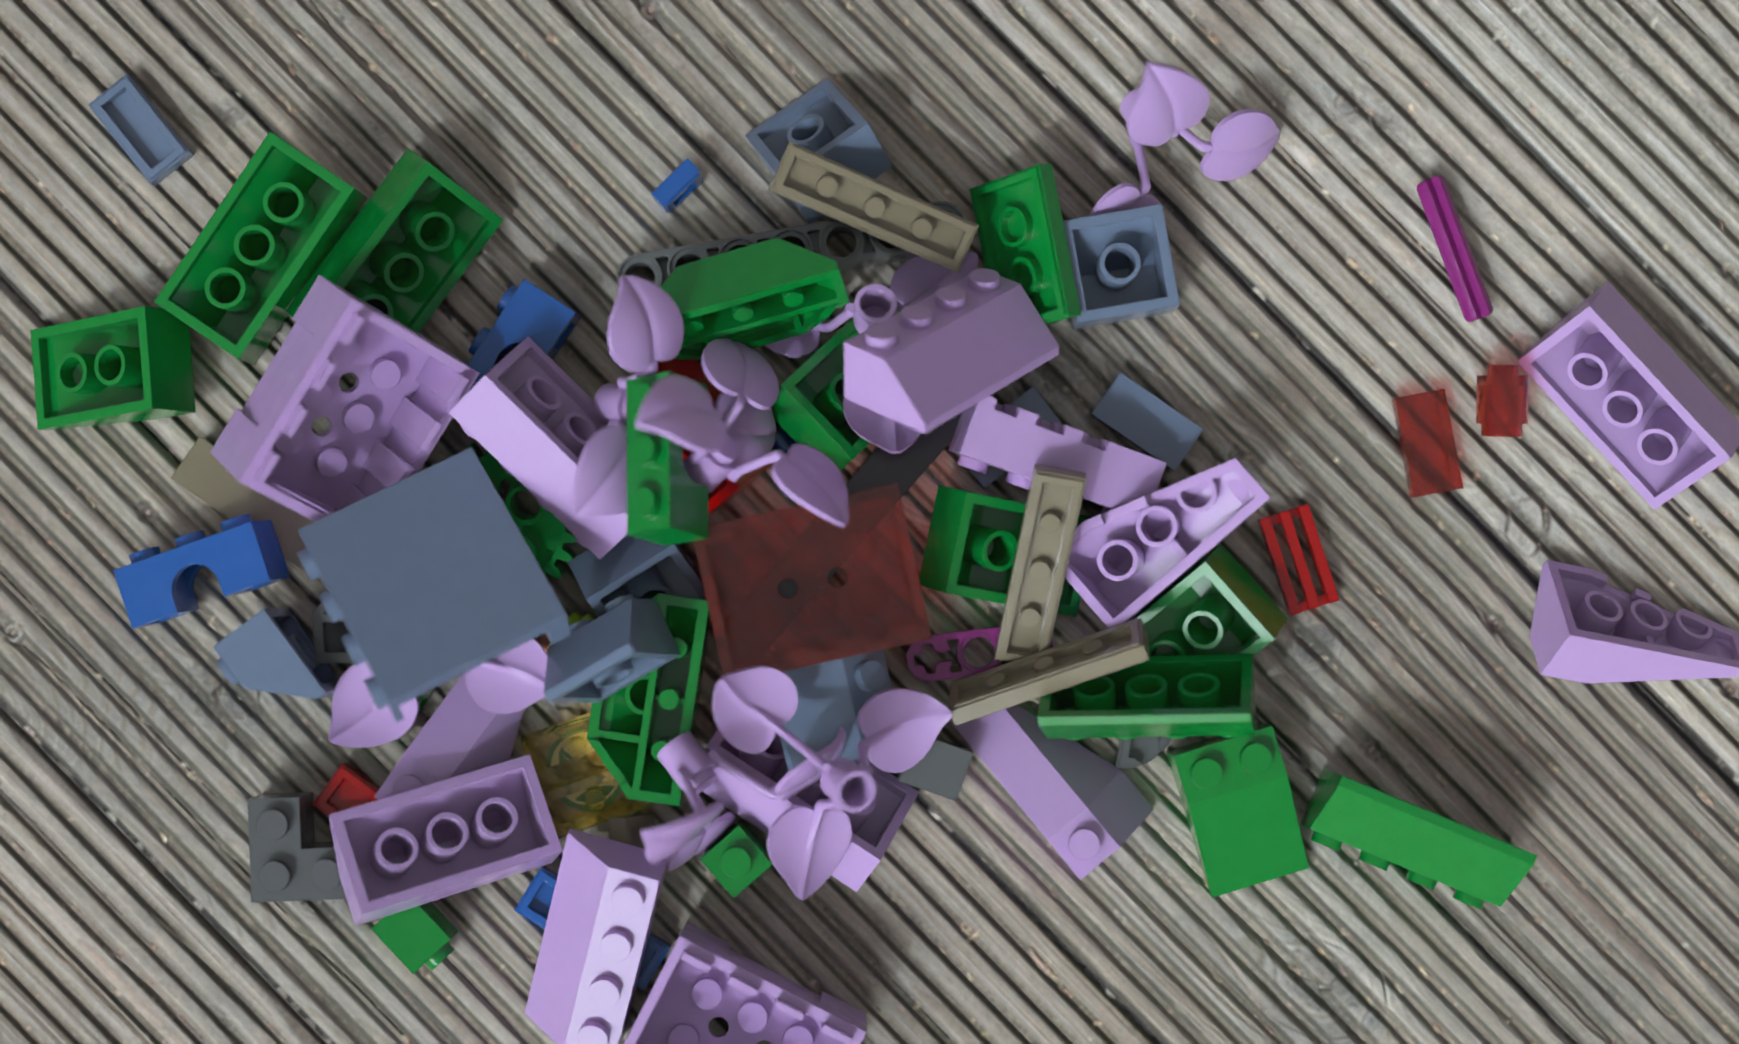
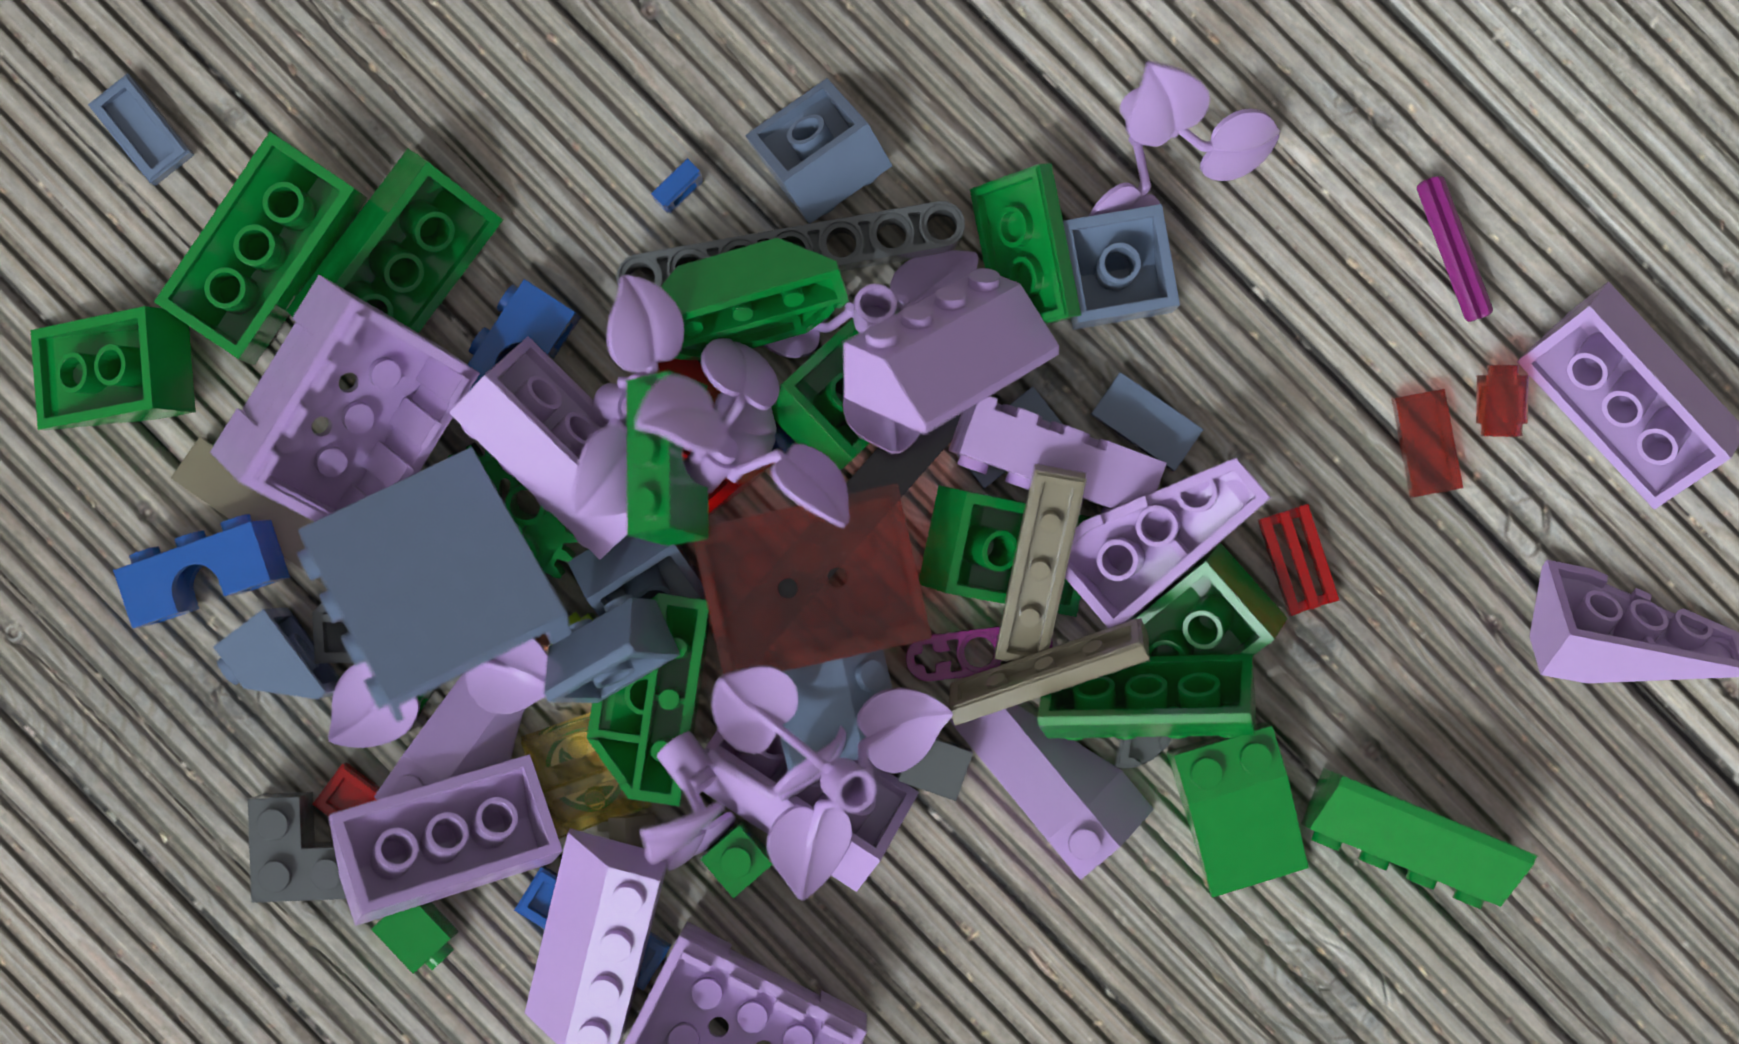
dark tan tile [768,142,979,273] -> none

